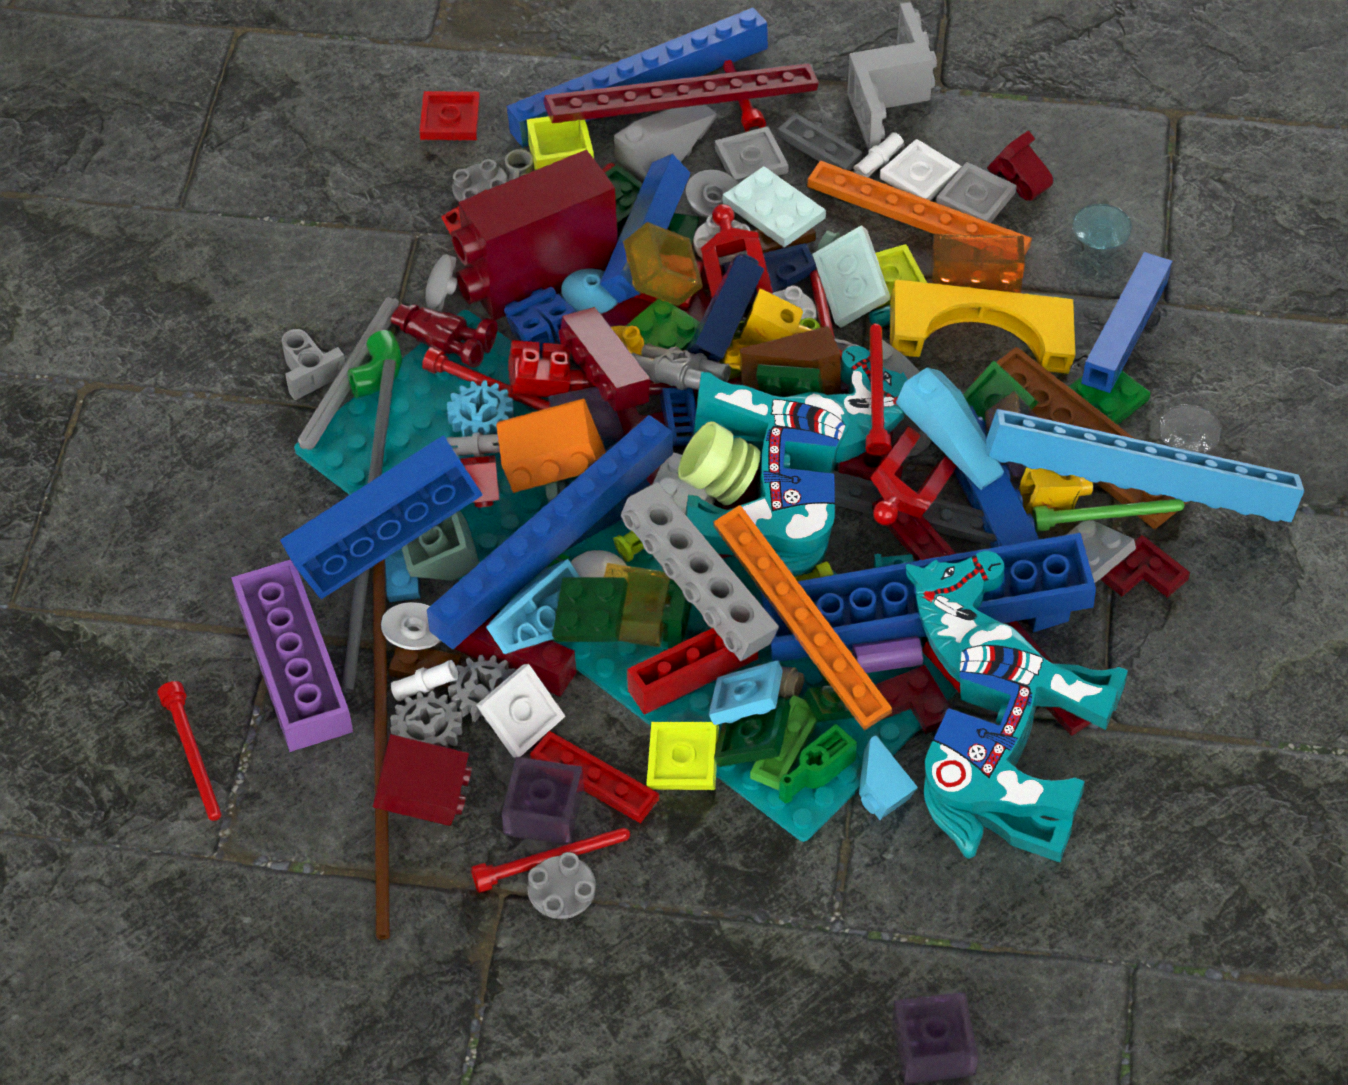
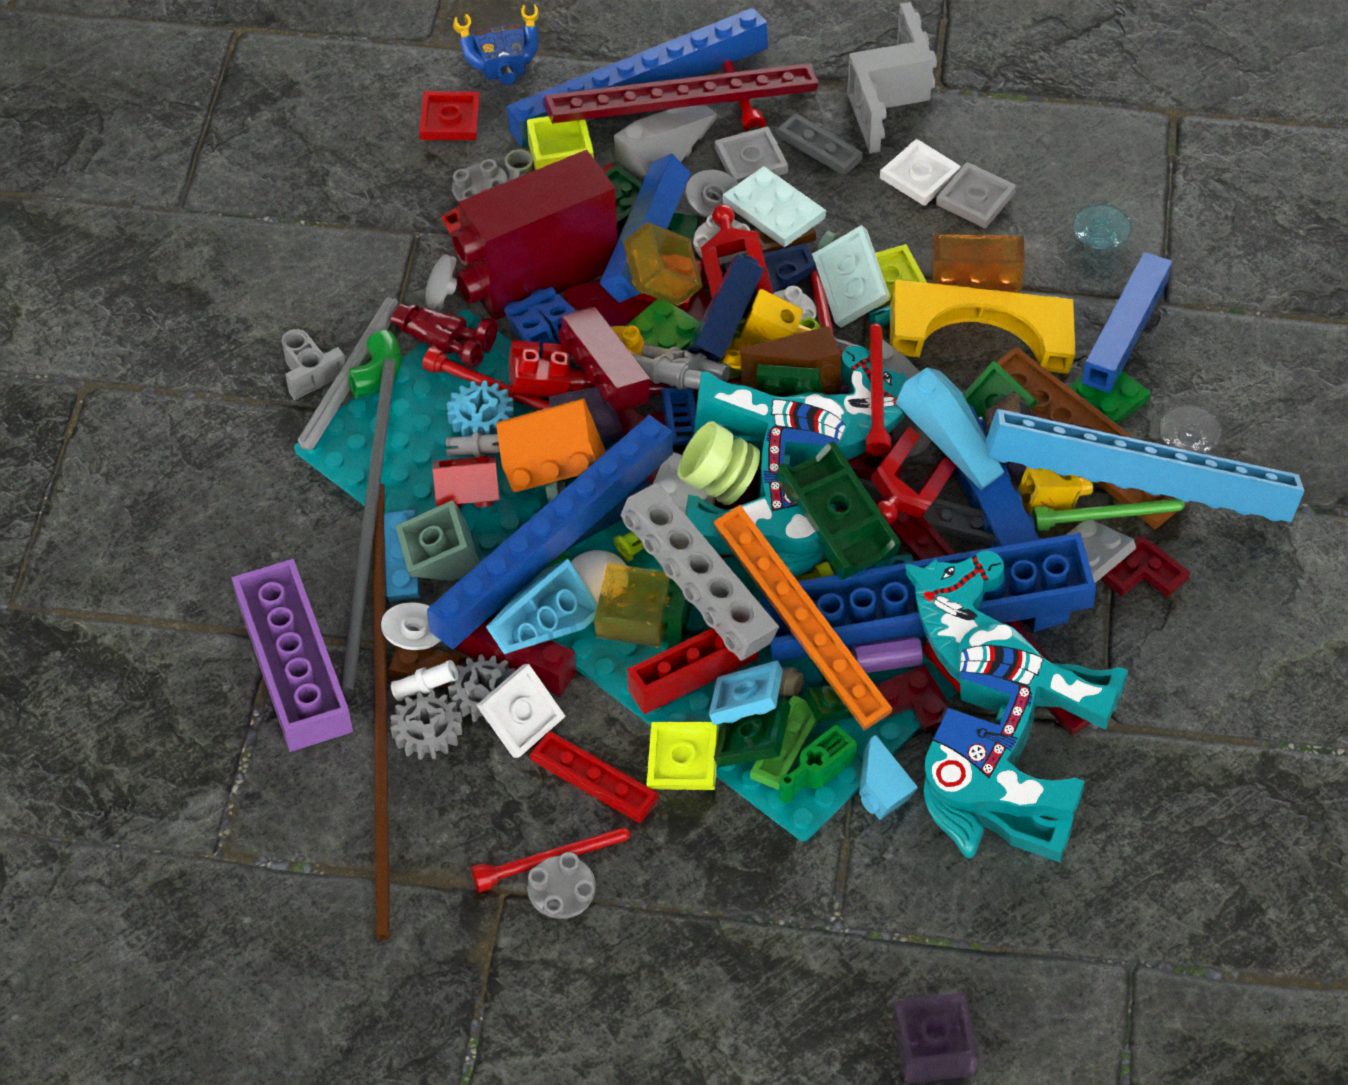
red piece [157,681,222,821] -> none
blue brick [280,435,483,599] -> none
dark red brick [372,734,472,826] -> none
clear purple brick [502,757,584,845] -> none
dark green plate [552,577,628,642] -> none
medium azure dish [561,269,618,314] -> none
orange plate [807,160,1032,265] -> none
white pin [853,132,905,178] -> none
dark red tile [987,130,1053,201] -> none
none -> blue torso [453,5,539,85]
none -> dark green piece [775,441,901,581]

